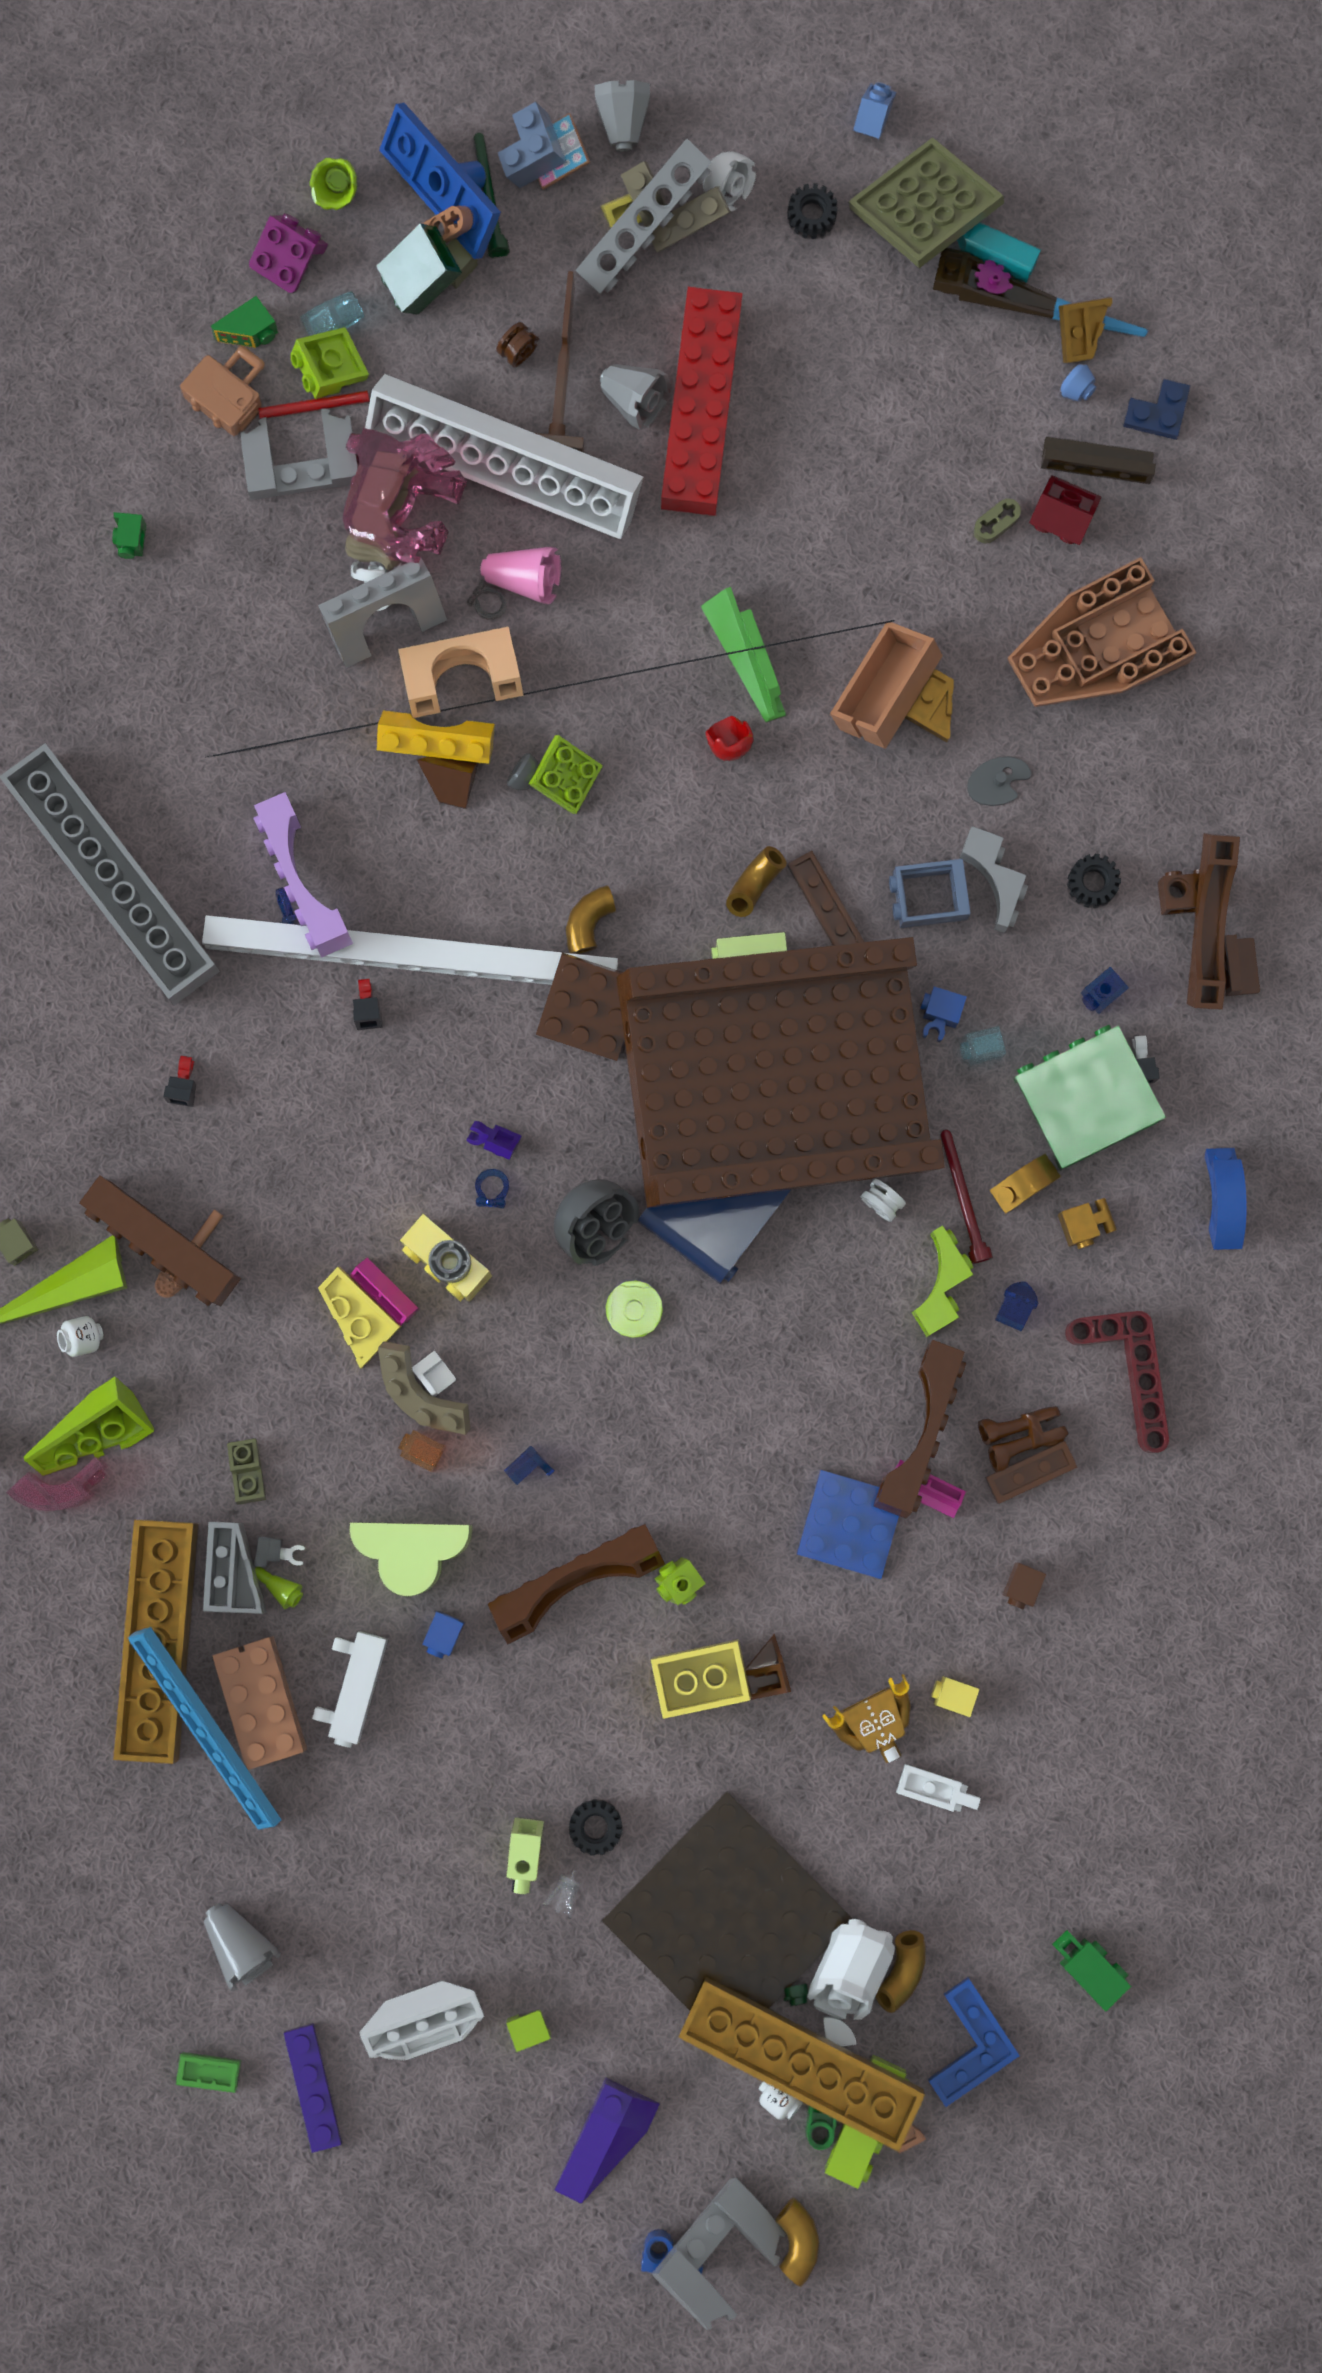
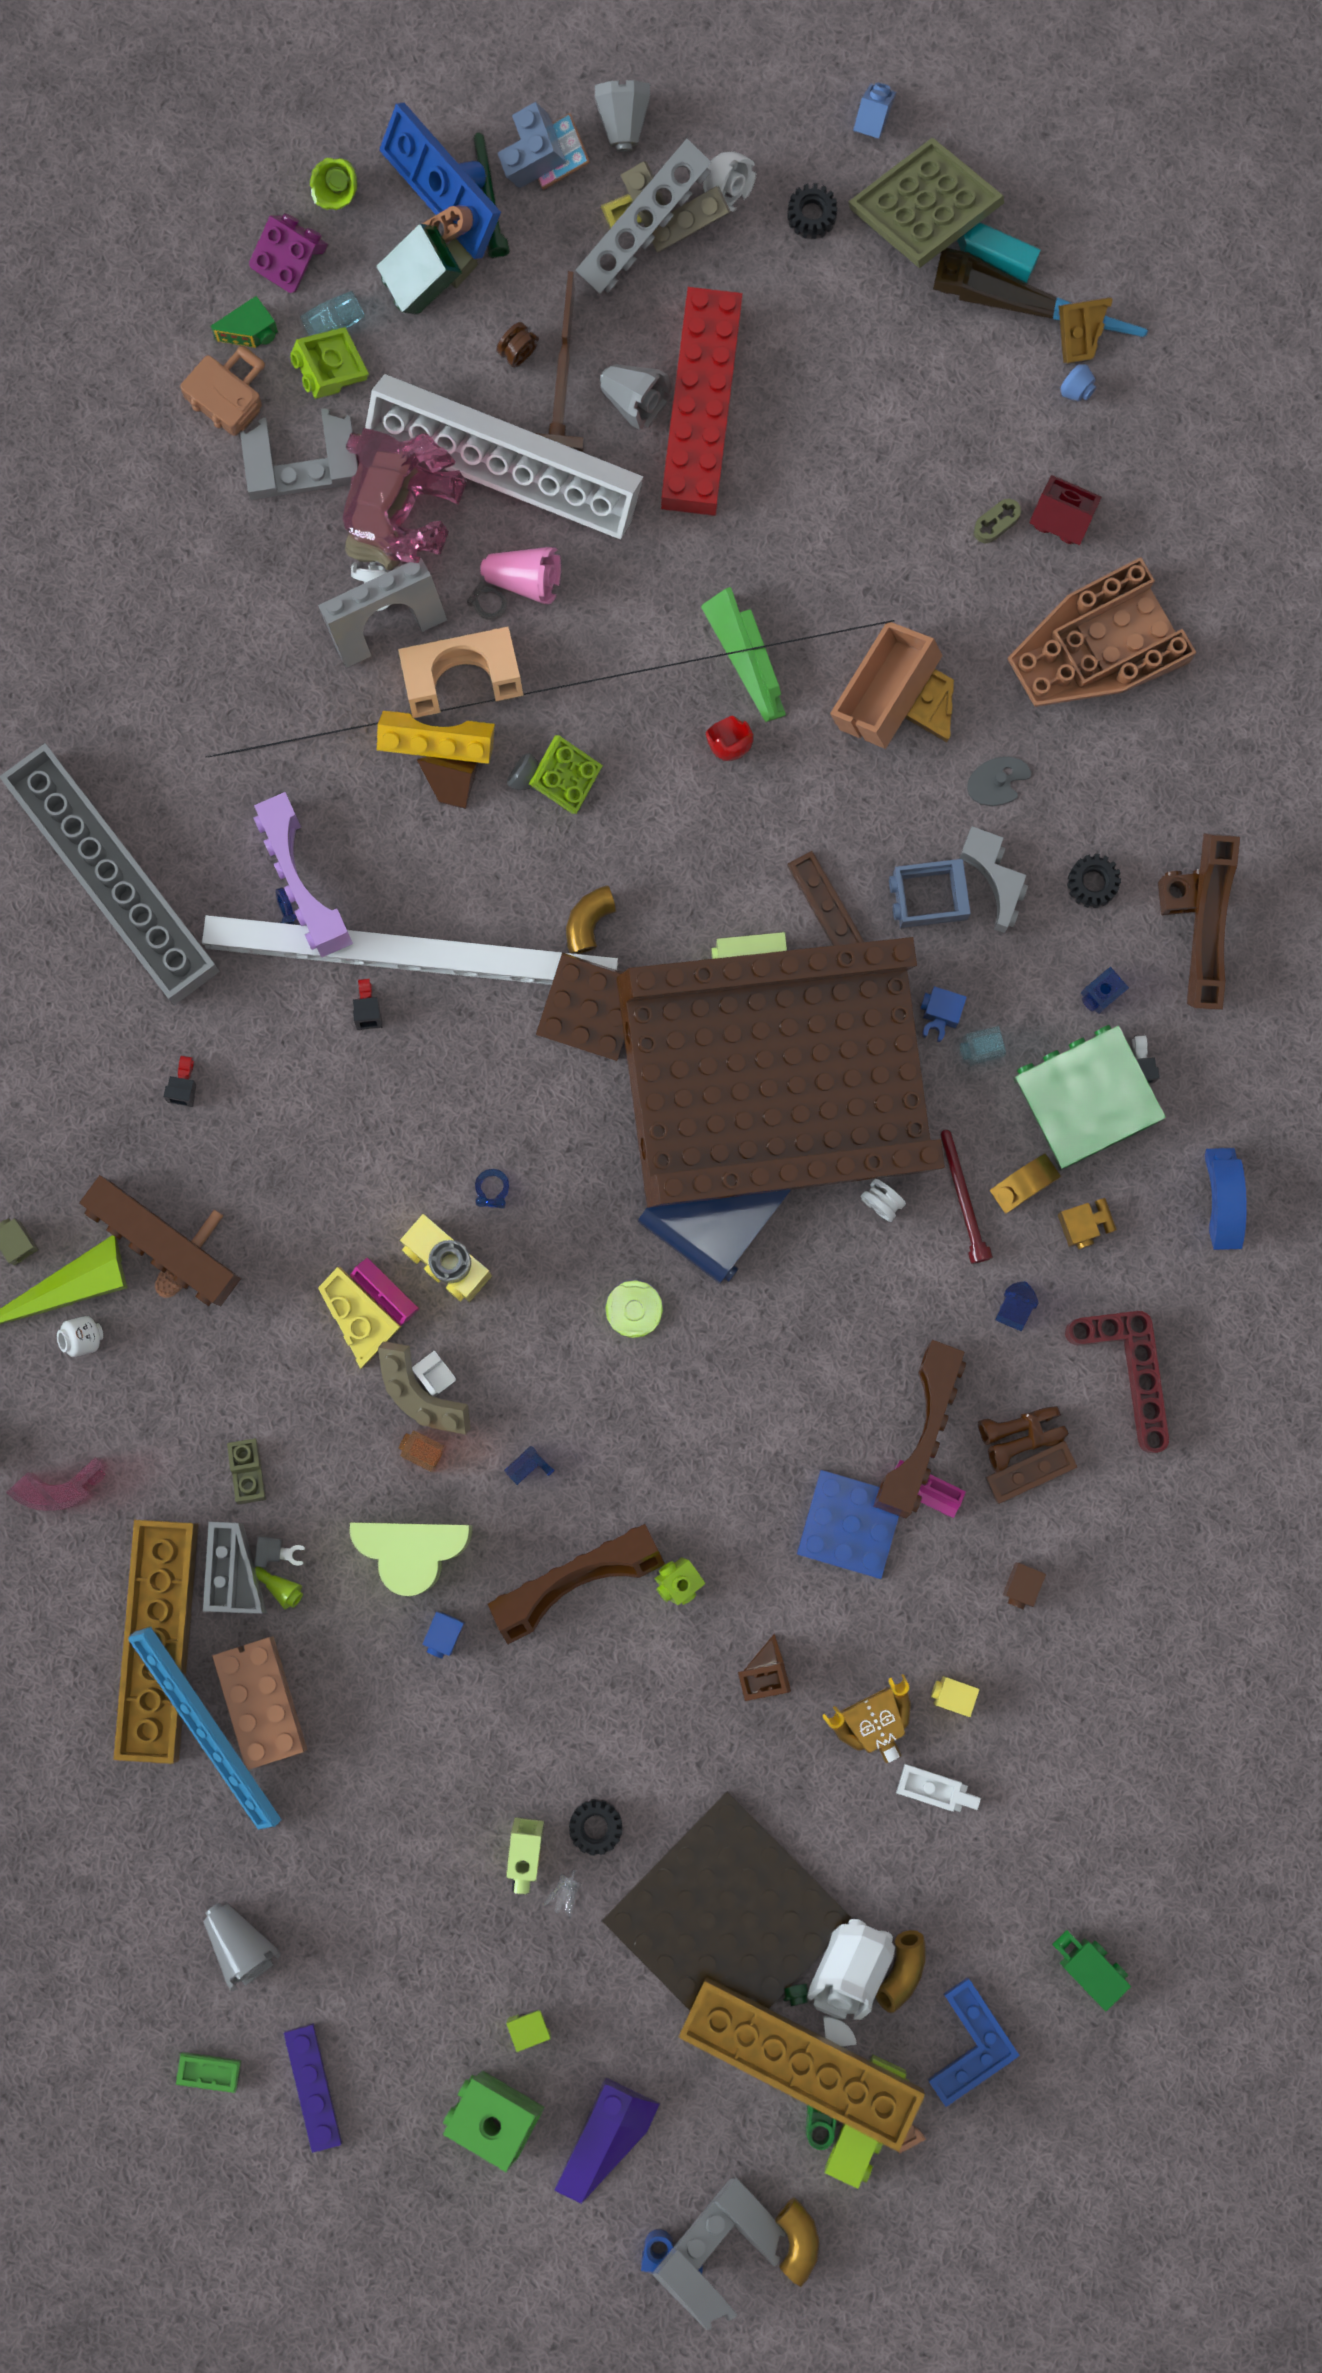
lime wedge [24,1377,154,1476] -> none
green brick [112,512,147,559] -> none
red bar [258,390,370,419] -> none
white brick [312,1631,388,1748] -> none
white wedge [360,1981,484,2060] -> none
dark purple plate [466,1121,522,1160] -> none
dark grey cylinder [554,1179,639,1266] -> none
light yellow brick [651,1639,751,1719] -> none
pearl gold cylinder [726,846,786,917] -> none
white head [759,2082,803,2120] -> none
lime arch [912,1225,973,1337] -> none
magenta piece [975,260,1013,295] -> none
dark brown panel [1041,437,1156,484] -> none
dark blue plate [1123,379,1190,440] -> none
reddish brown panel [1224,934,1260,996] -> none
none -> bright green brick [443,2071,545,2172]

